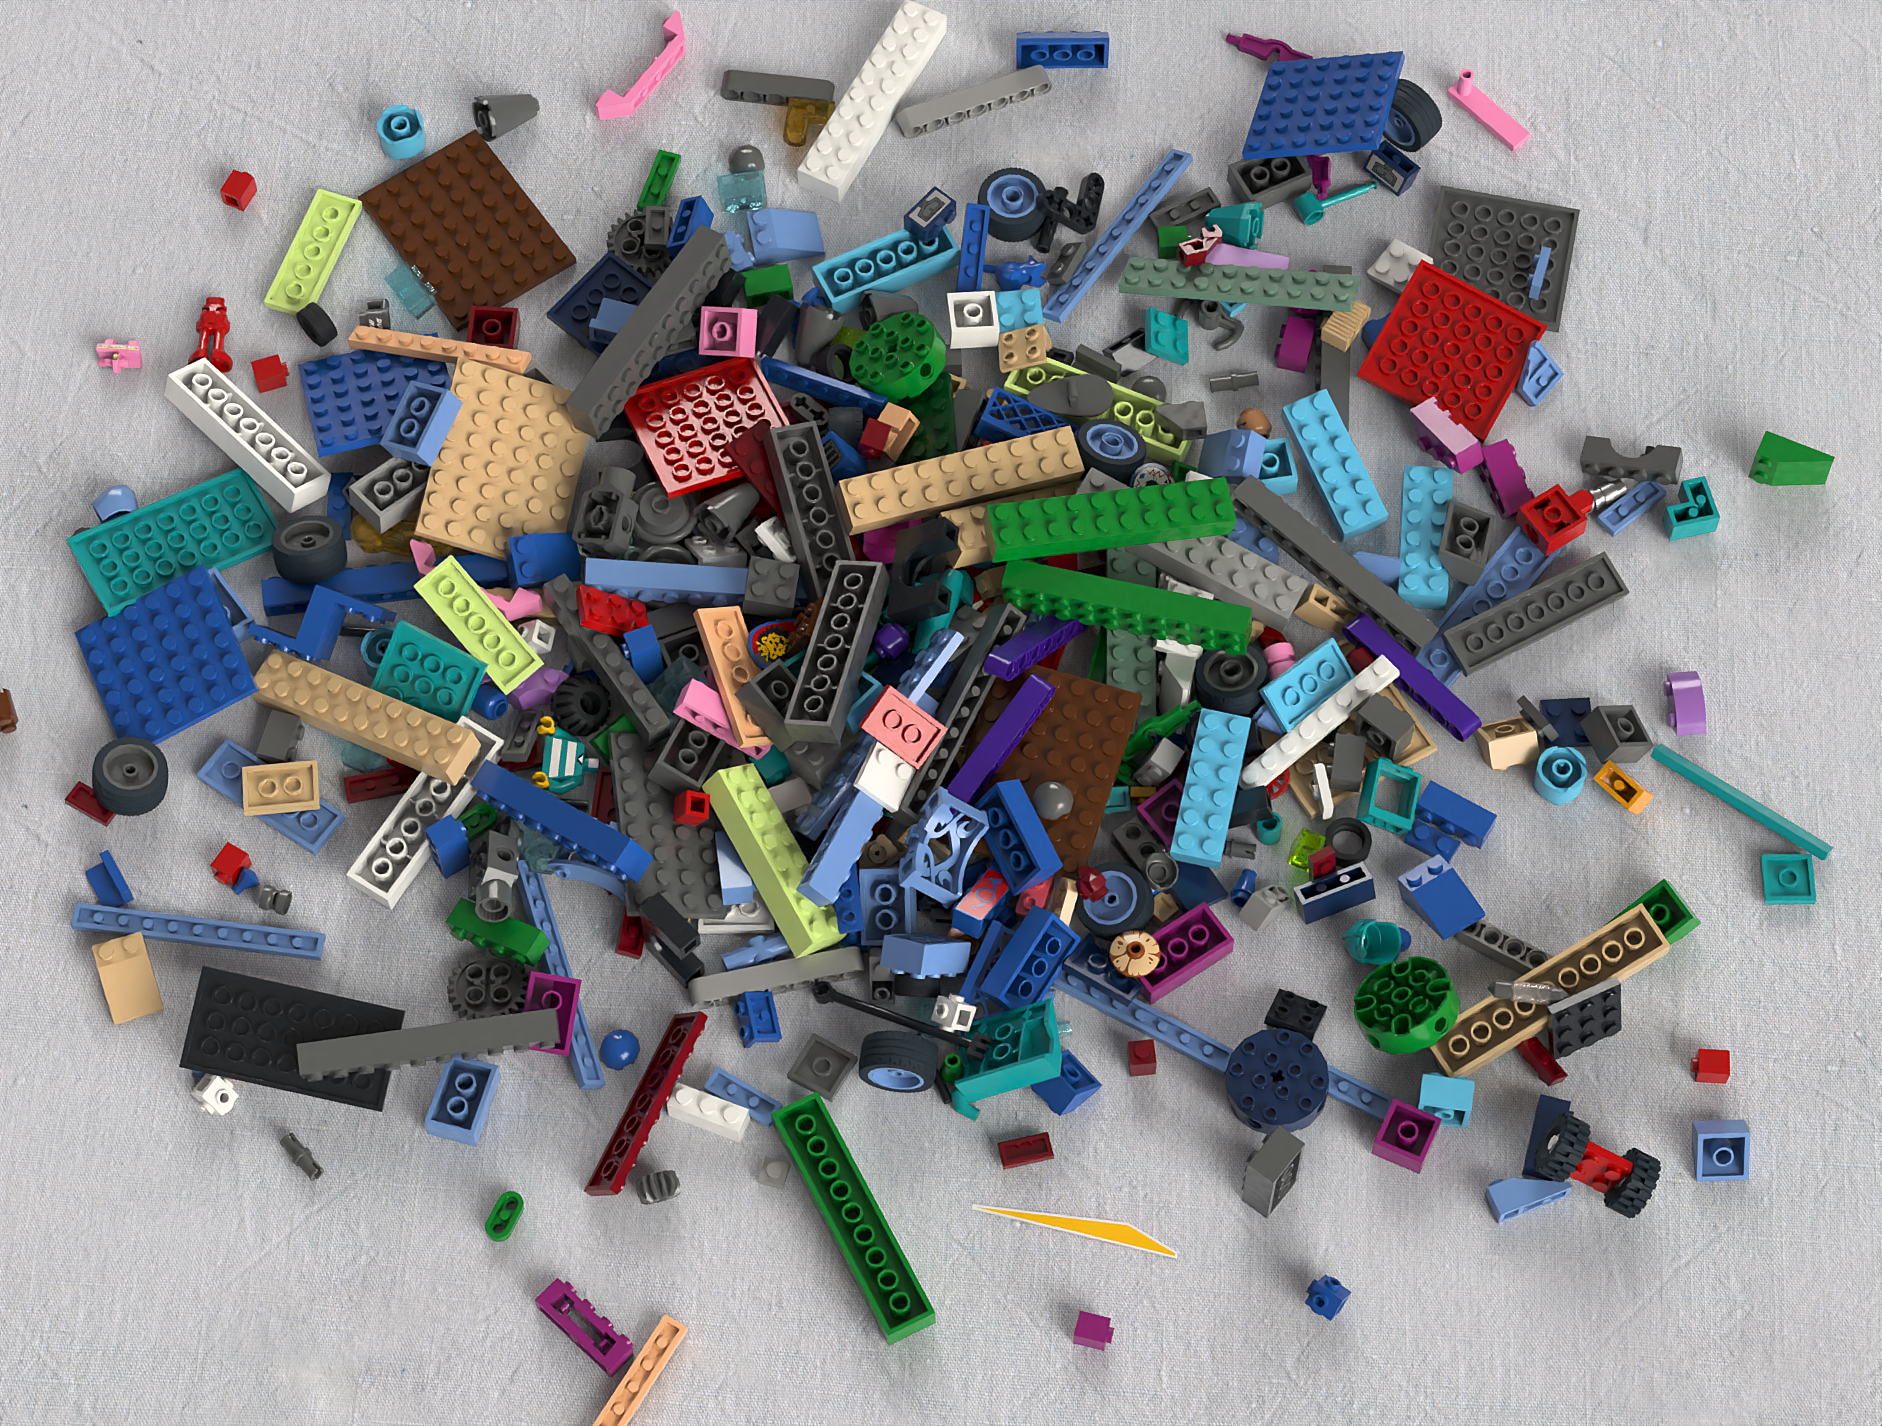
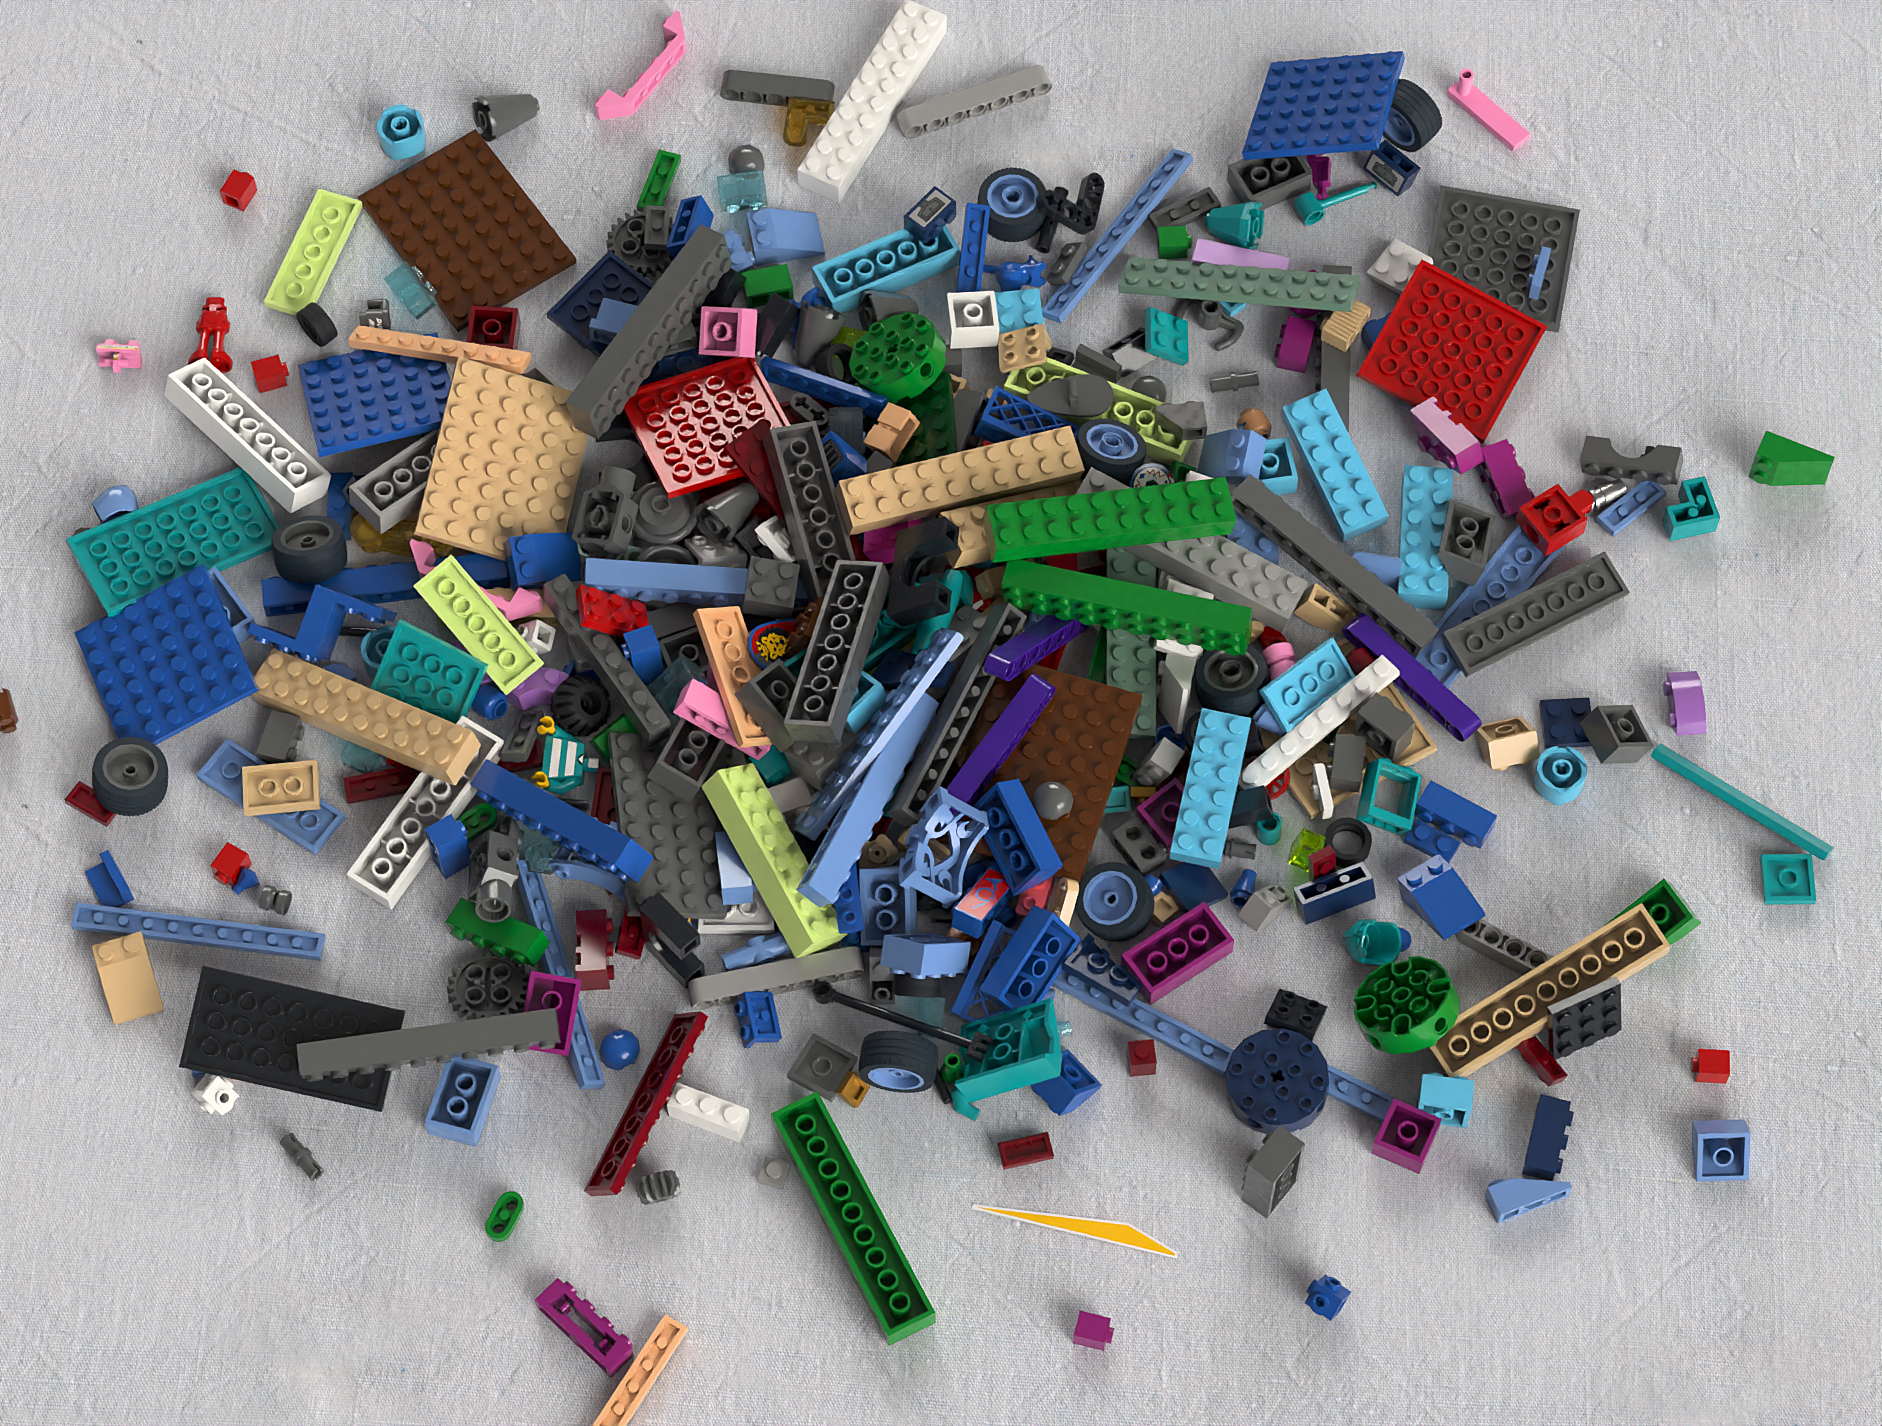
medium blue brick [380,380,463,467] -> none
red brick [673,790,710,826] -> none
medium blue plate [703,1066,783,1128] -> none
white plate [853,742,916,813] -> none
dark red brick [857,418,892,461] -> none
plate [858,685,947,770] -> none
dark purple head [873,623,910,660] -> none
white brick [931,993,977,1032] -> none
blue slope [1016,31,1109,69] -> none
dark red rock [1075,866,1109,904] -> none
tan dish [1109,930,1161,978] -> none
green piece [1122,700,1201,761] -> none
dark grey hair [1140,852,1179,891] -> none
dark red piece [1176,224,1222,267] -> none
magenta piece [1226,33,1313,61] -> none
piece [1487,979,1570,1006] -> none
dark grey plate [1516,695,1559,742] -> none
medium blue wing [1517,340,1564,407] -> none
black plate [1533,1112,1661,1218] -> none
light orange slope [1593,760,1654,815] -> none
none -> medium blue tile [324,664,357,682]
none -> dark red wedge [575,909,615,991]
none -> pearl gold plate [835,1071,870,1108]

